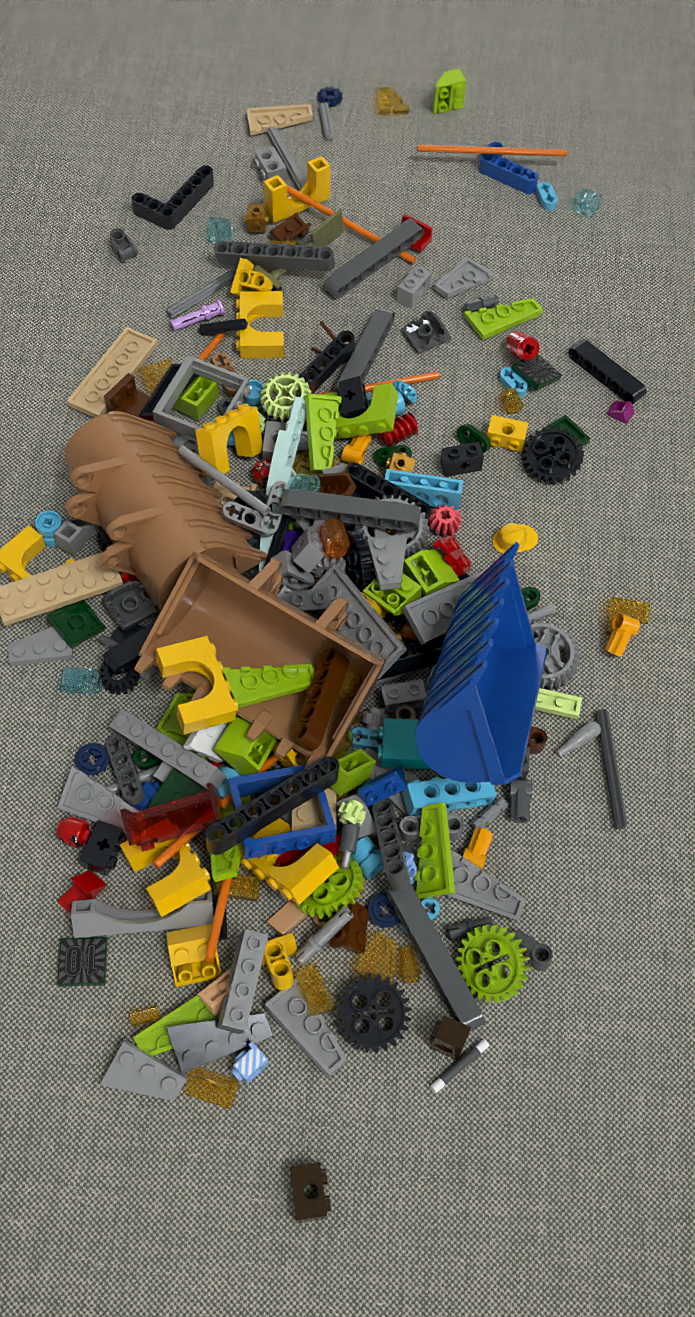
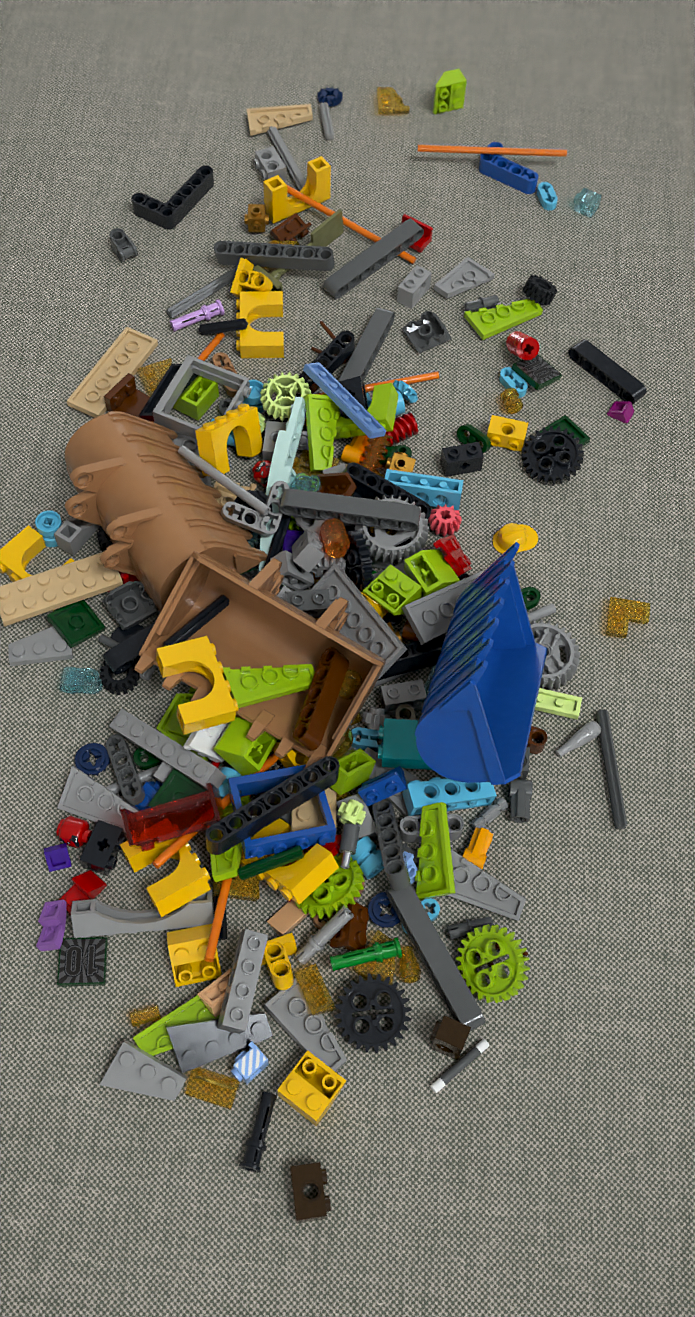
clear light blue brick [207,217,234,243] -> none
light grey wing [367,535,407,590] -> none
dark grey piece [513,928,553,971] -> none
light orange piece [604,613,640,657] -> none
none -> medium lavender slope [36,900,67,952]
none -> dark purple plate [44,843,72,872]
none -> black axle [163,595,230,647]
none -> dark green axle [237,846,304,880]
none -> black pin [239,1092,277,1173]
none -> yellow slope [277,1050,346,1126]
none -> medium blue tile [303,362,387,439]
none -> green pin [329,937,402,972]
none -> clear orange piece [359,434,393,474]
none -> black tyre [523,275,557,306]

